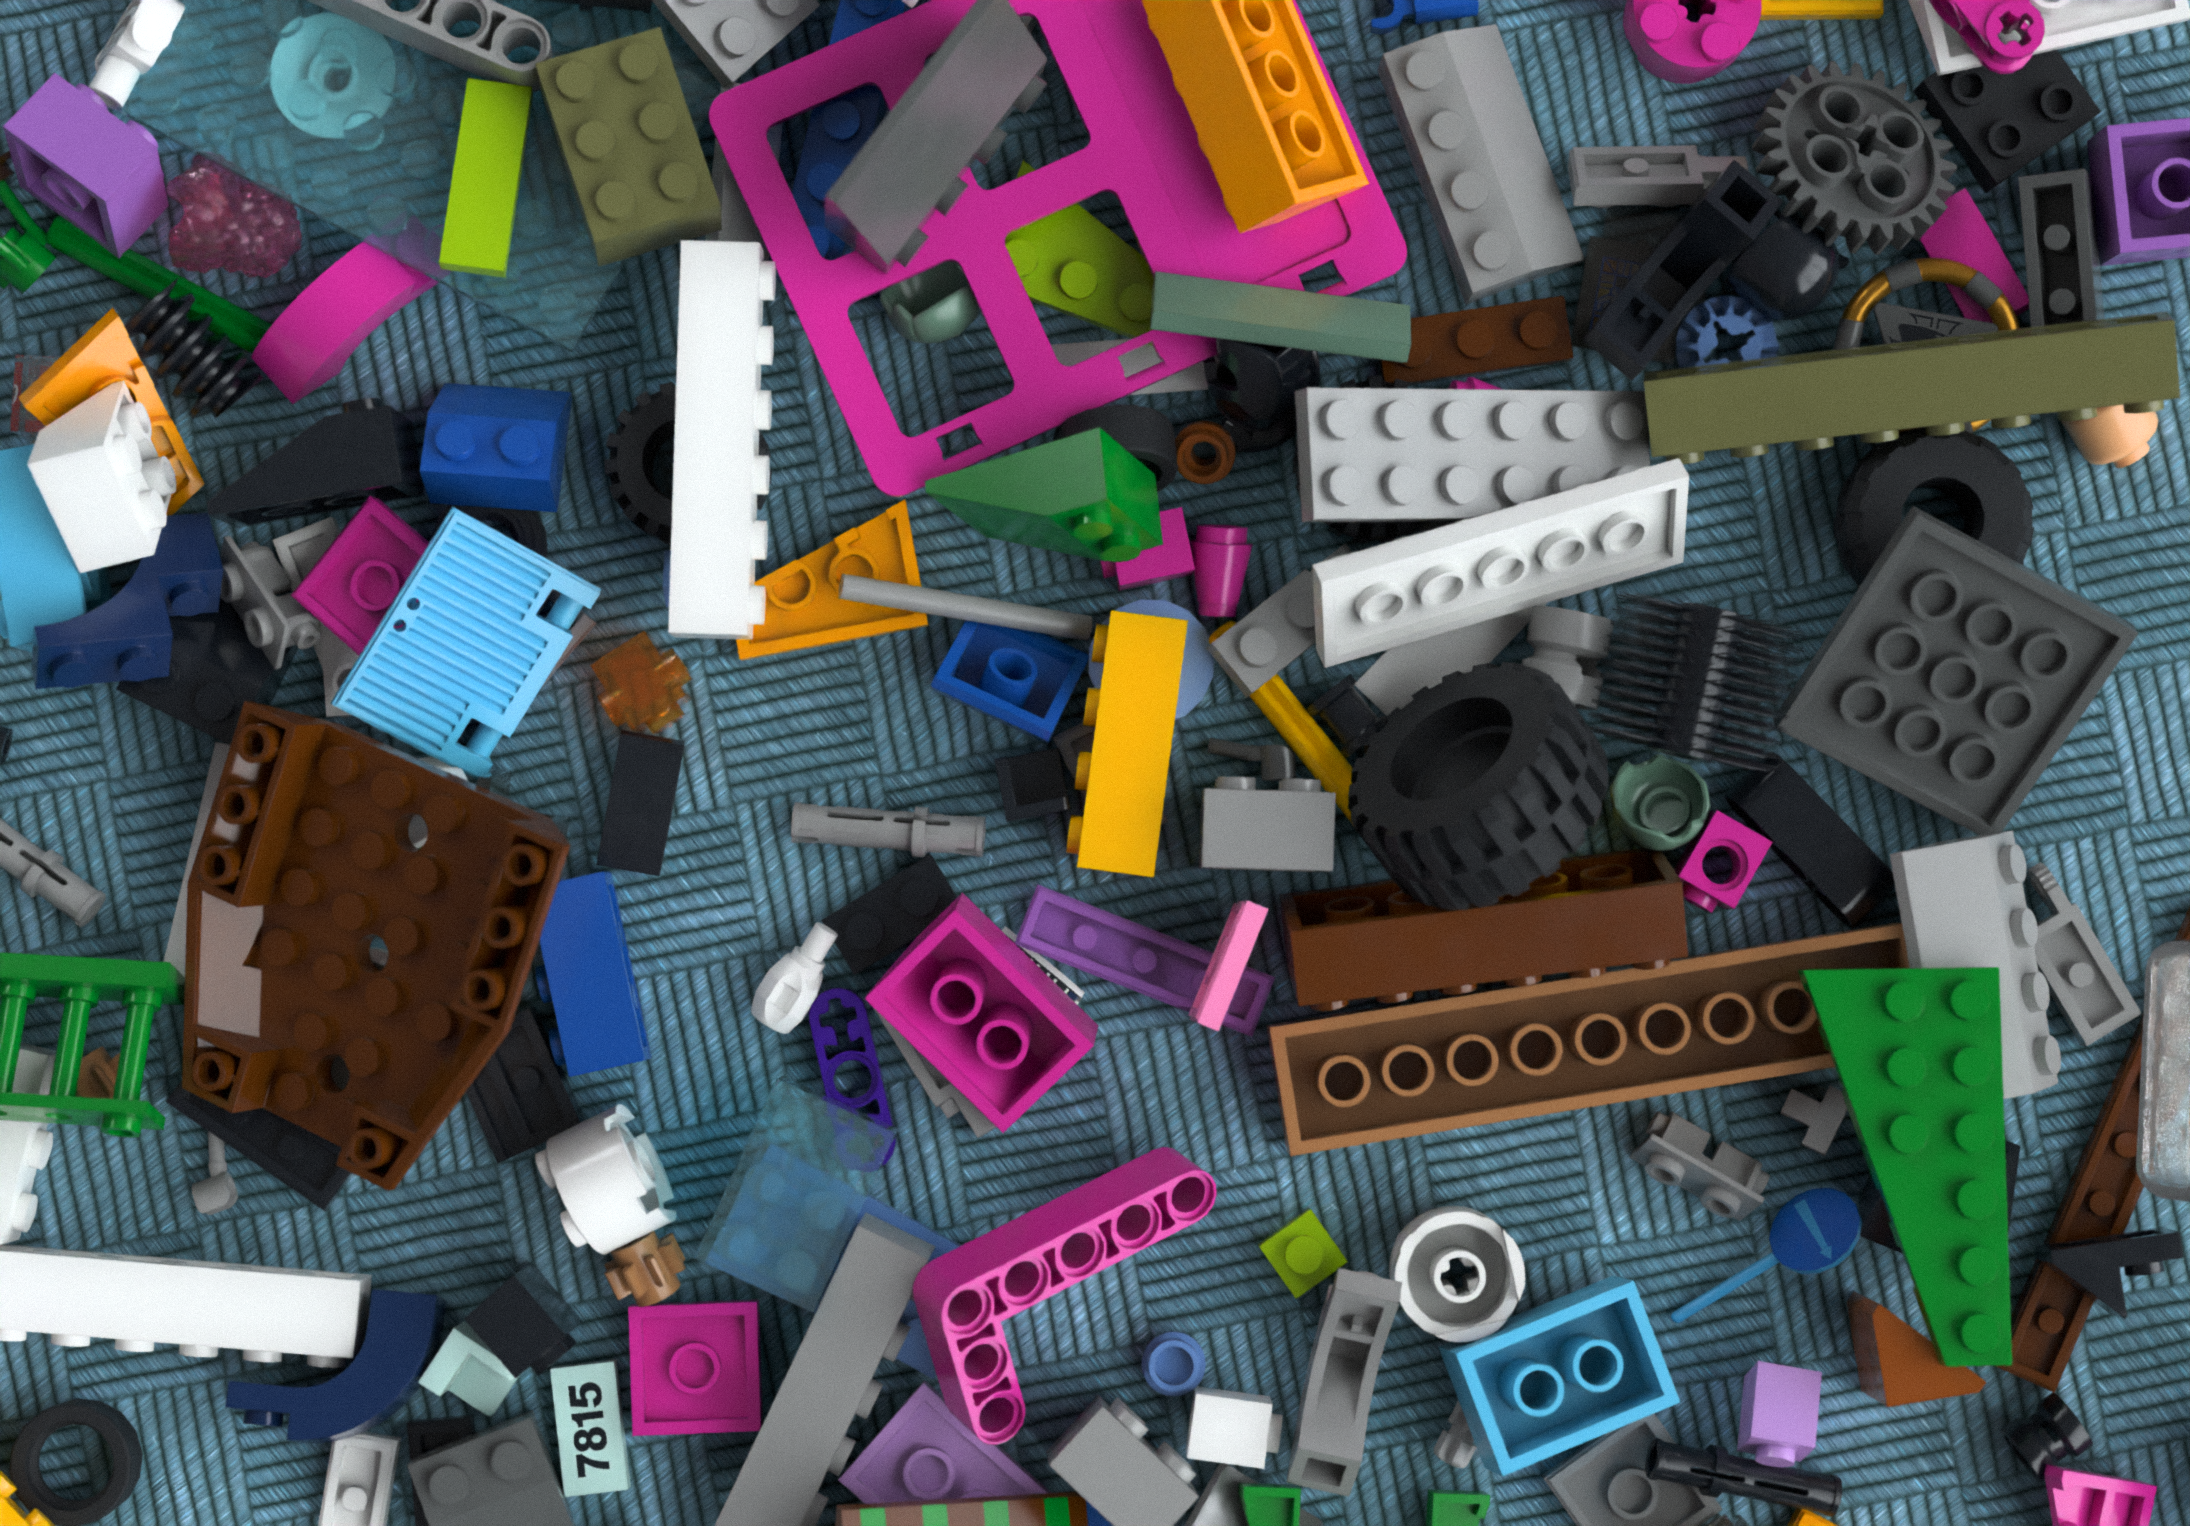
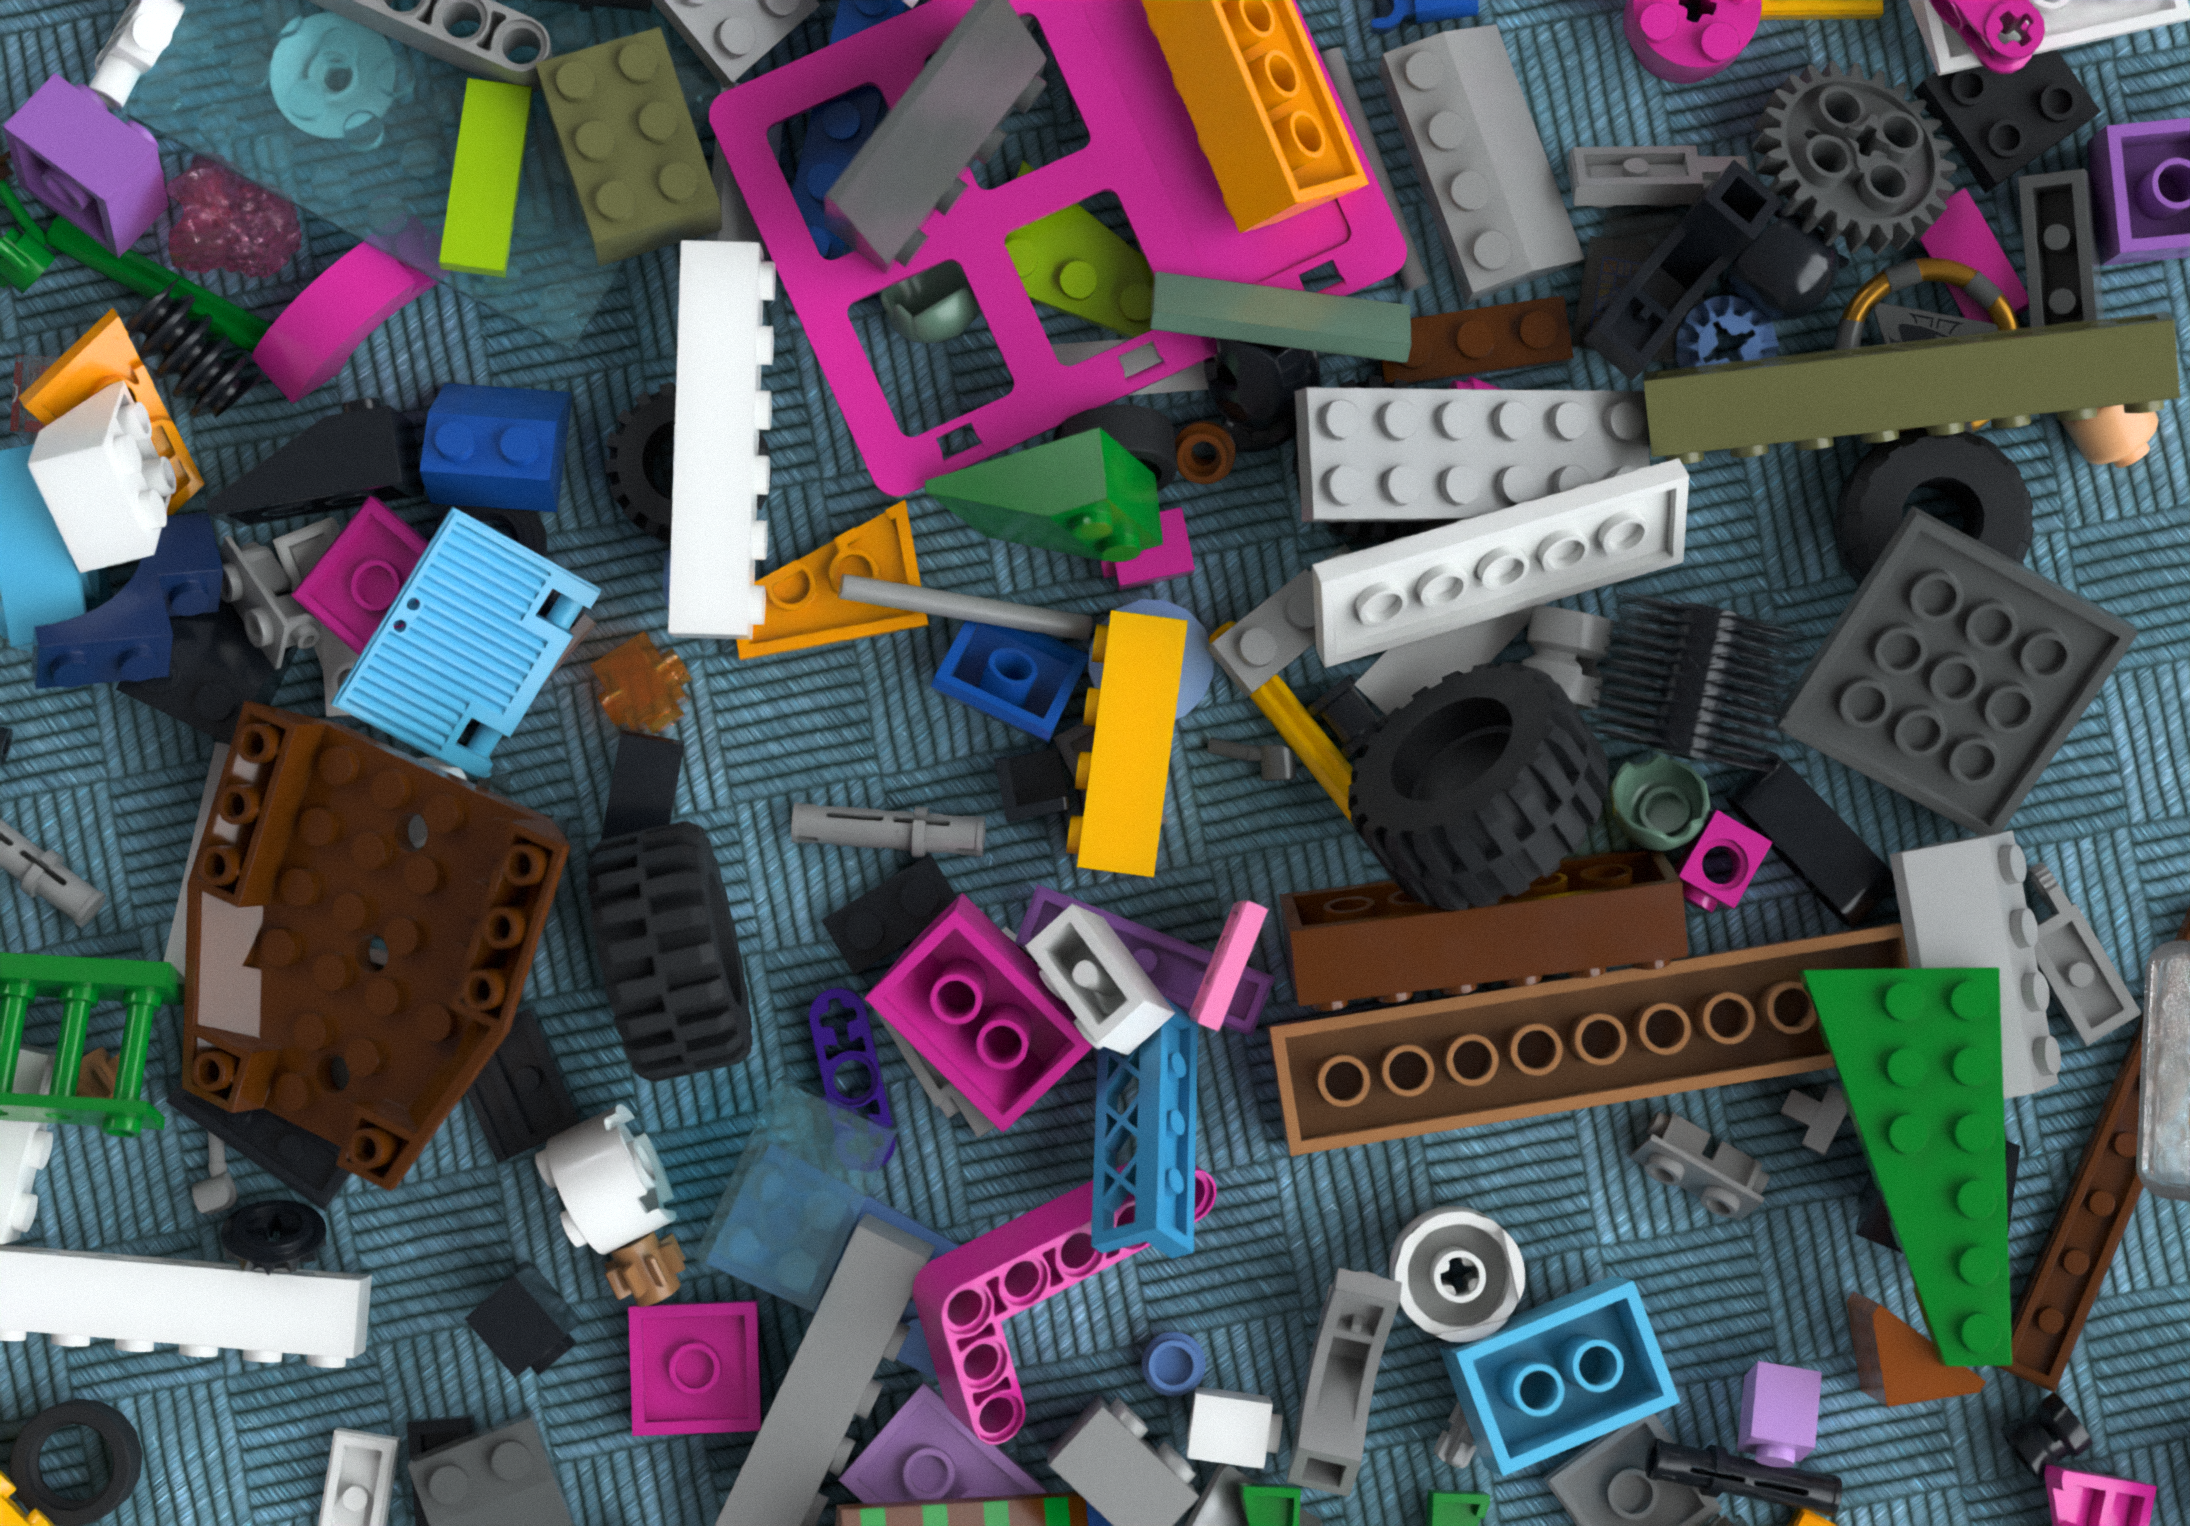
dark blue arch [225,1289,447,1443] -> none
light aqua panel [418,1321,520,1416] -> none
blue brick [535,871,652,1077] -> none
light aqua tile [550,1359,631,1497] -> none
white piece [751,922,838,1034] -> none
dark pink cone [1190,524,1253,617] -> none
light grey brick [1199,777,1335,873] -> none
lime plate [1258,1208,1348,1299] -> none
blue piece [1671,1188,1862,1323] -> none
black slope [2035,1227,2184,1319] -> none
none -> black gear [221,1200,326,1276]
none -> black tyre [587,821,753,1082]
none -> white brick [1025,904,1175,1055]
none -> dark azure fence [1091,995,1198,1259]
none -> light grey bar [1320,47,1429,292]

